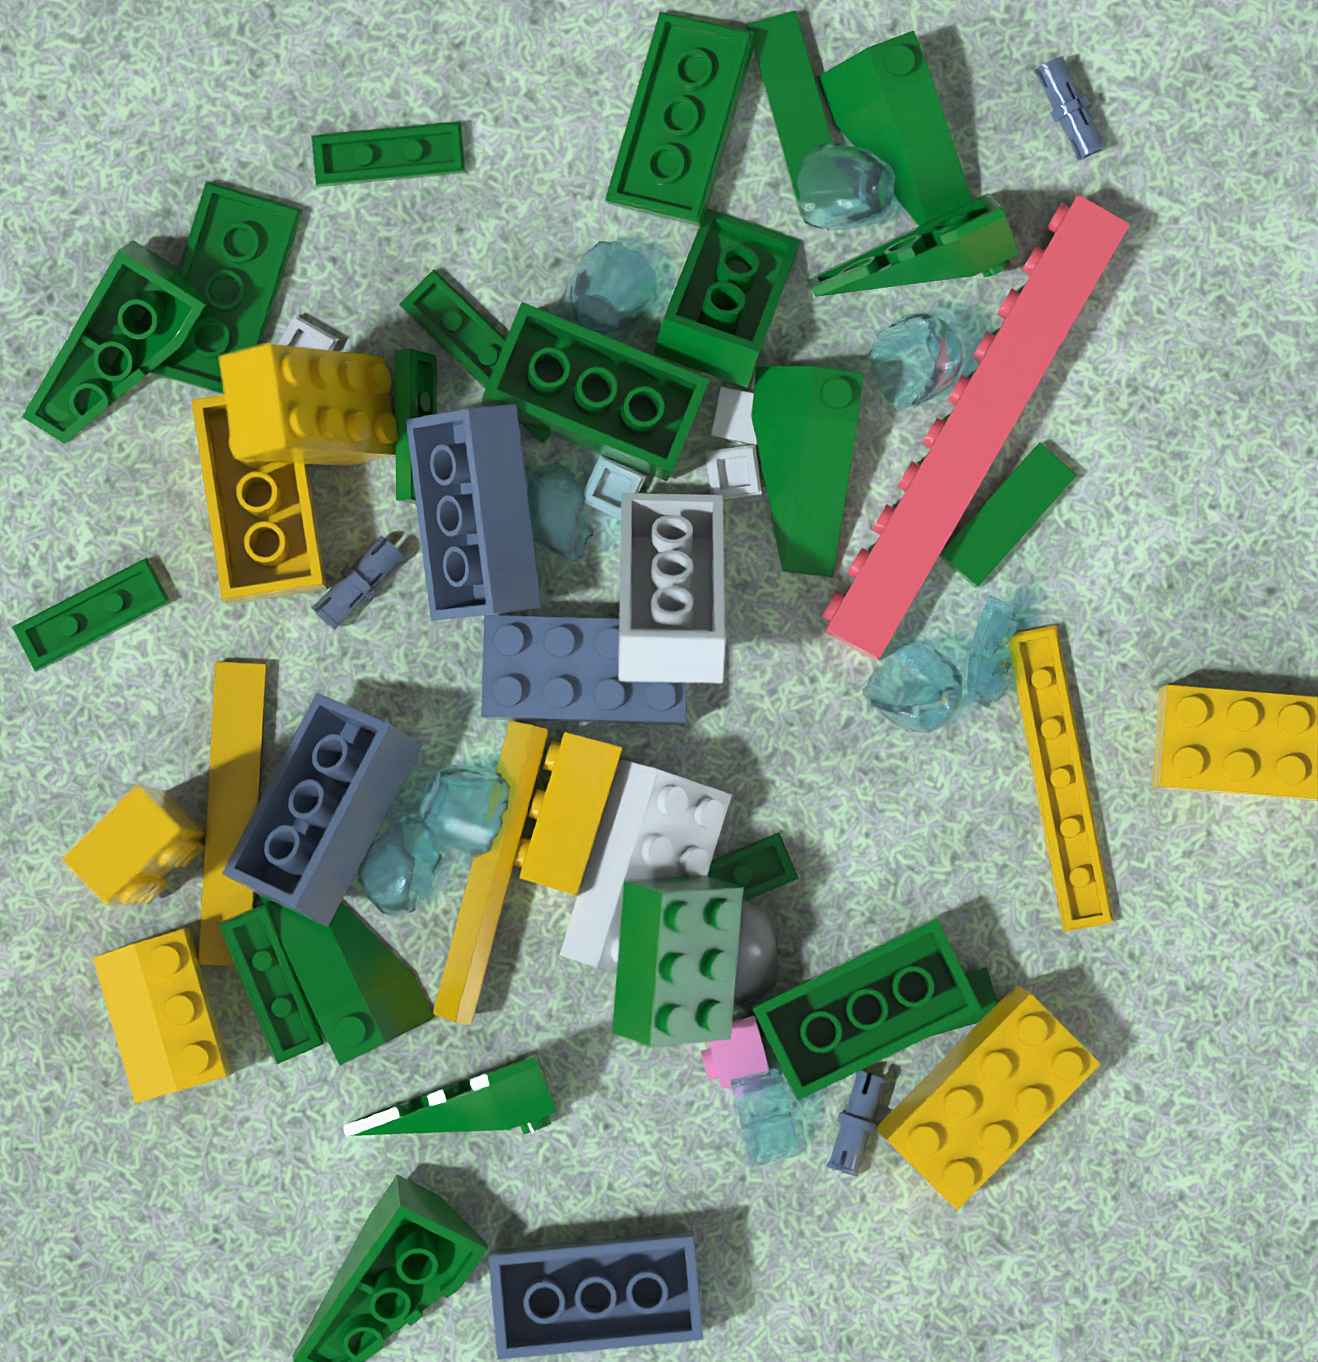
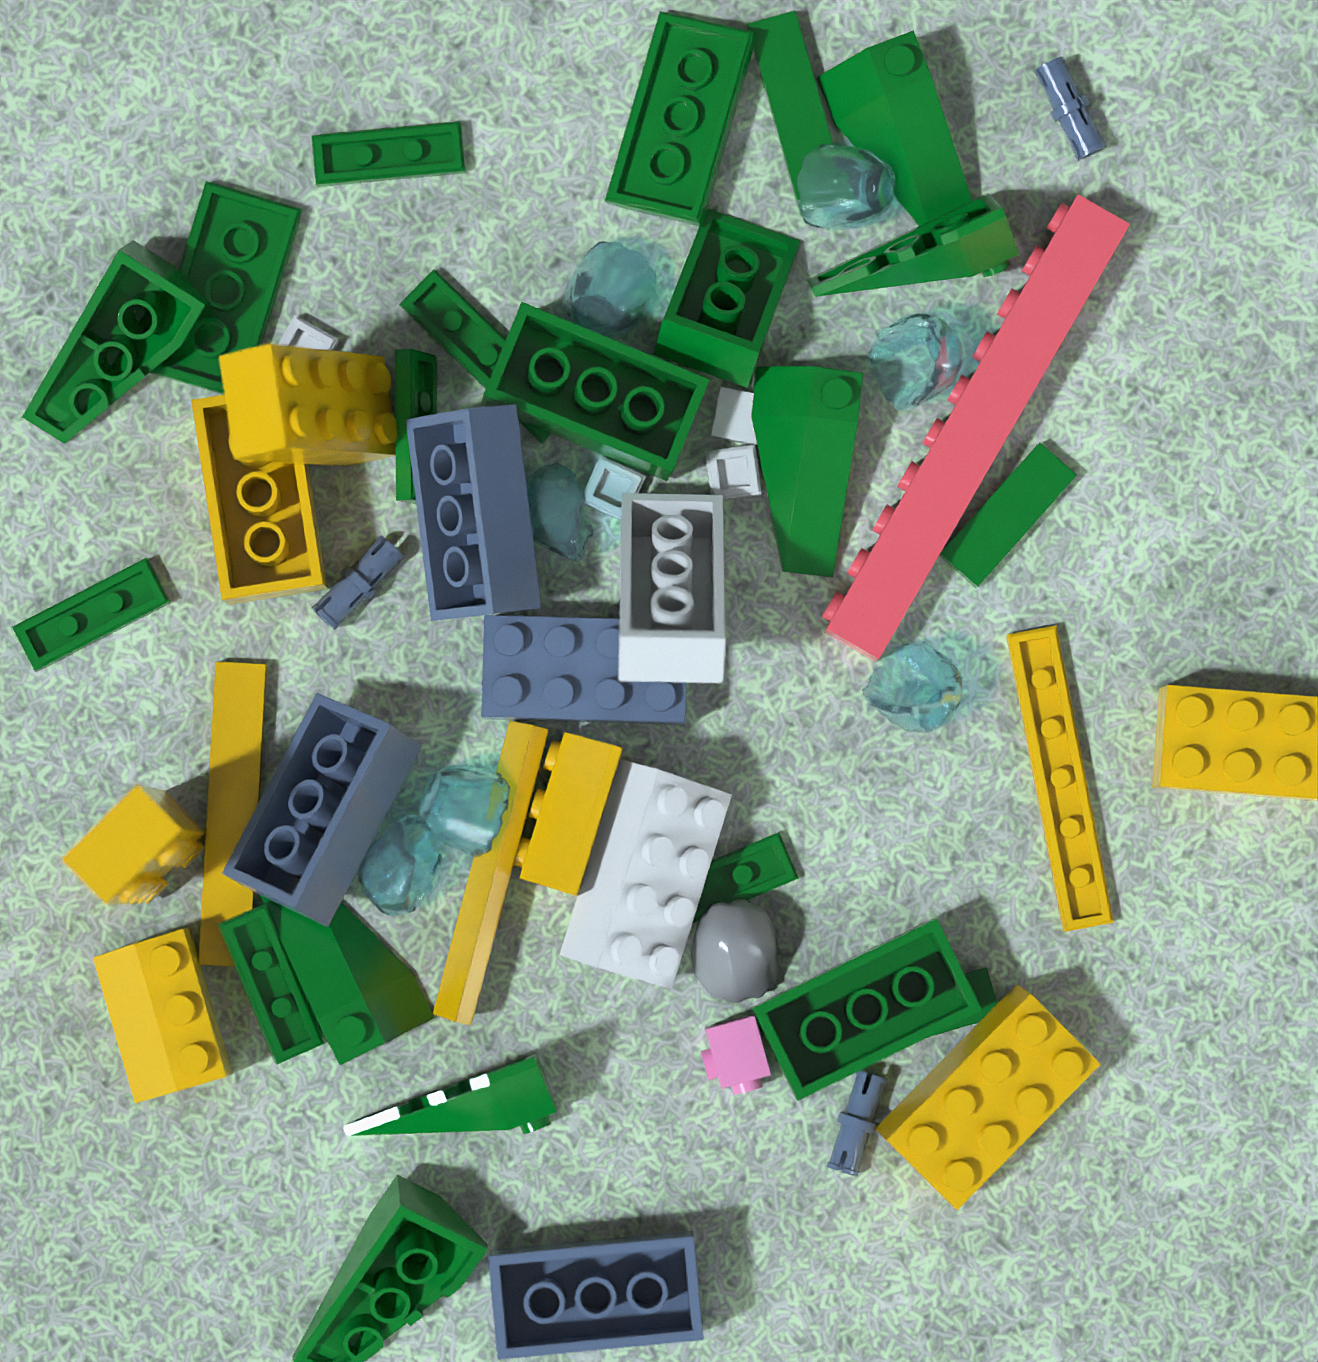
green brick [612,875,743,1047] -> none
clear light blue slope [730,1067,800,1168] -> none
clear light blue slope [967,595,1018,708] -> none

